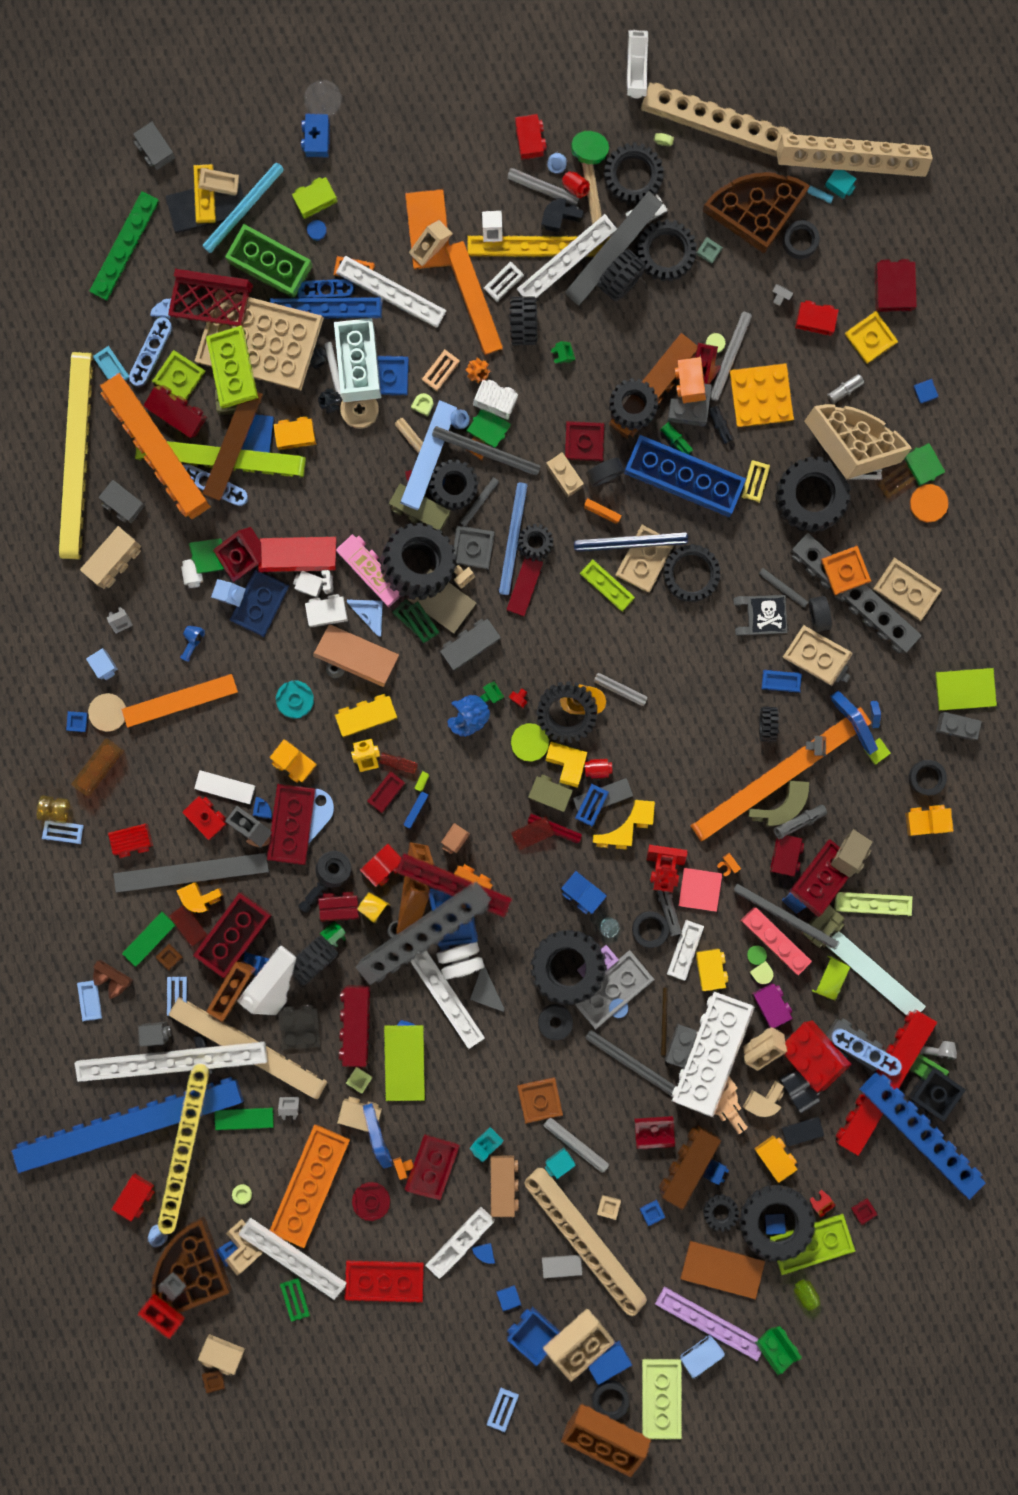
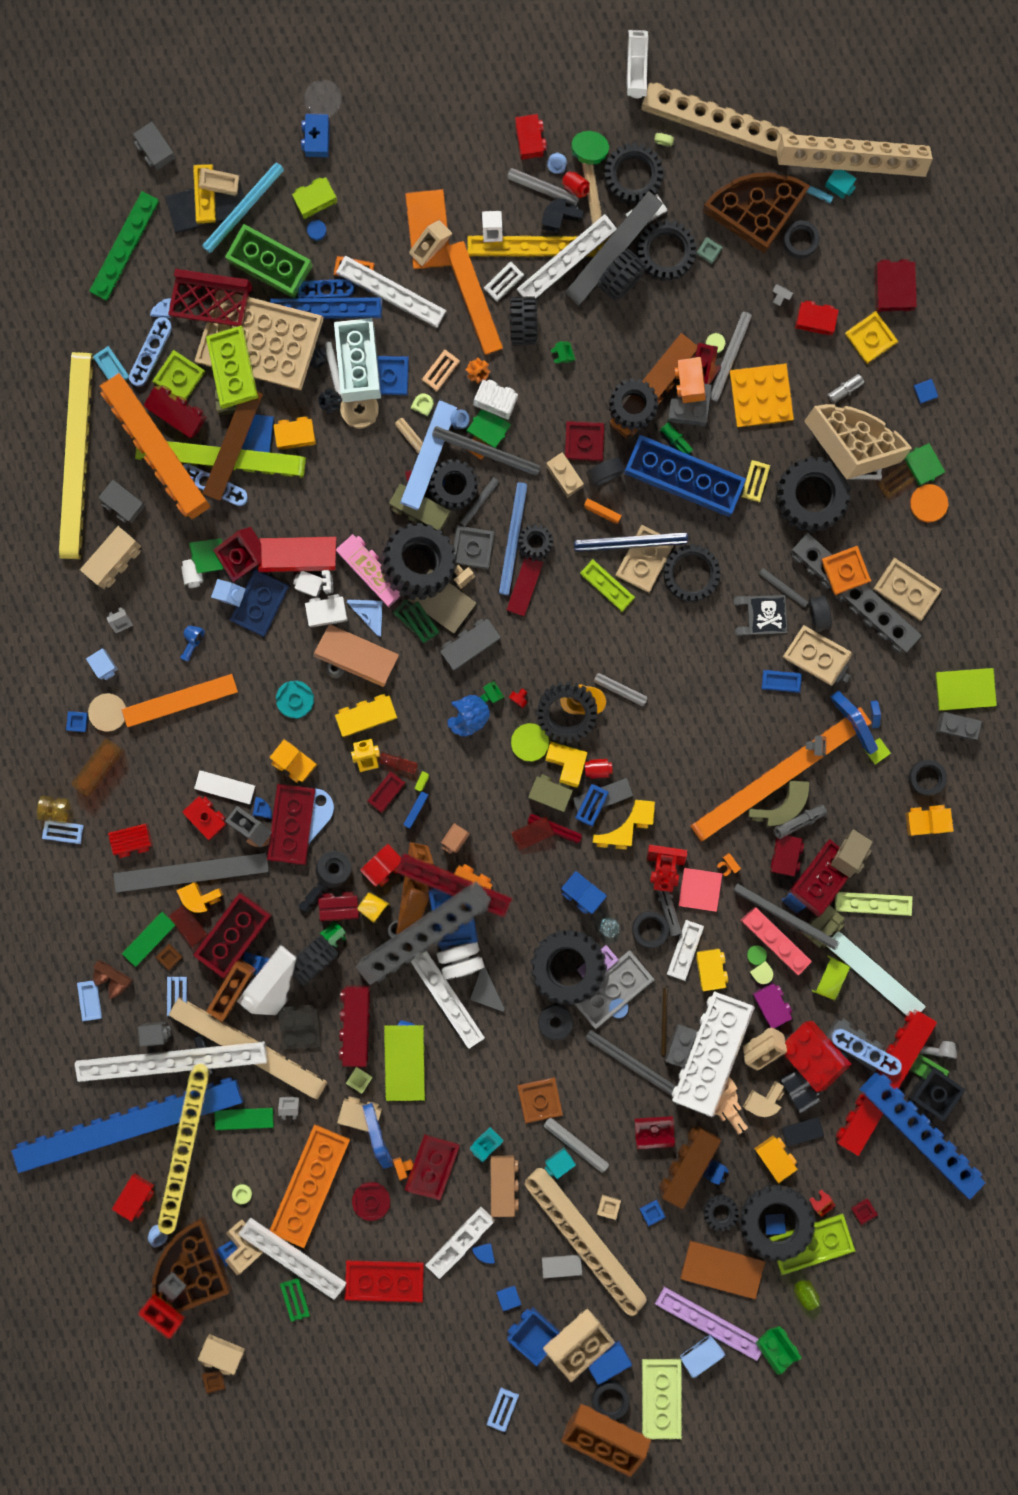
black pin [708,404,735,444] -> none
black tyre [759,707,779,742] -> none

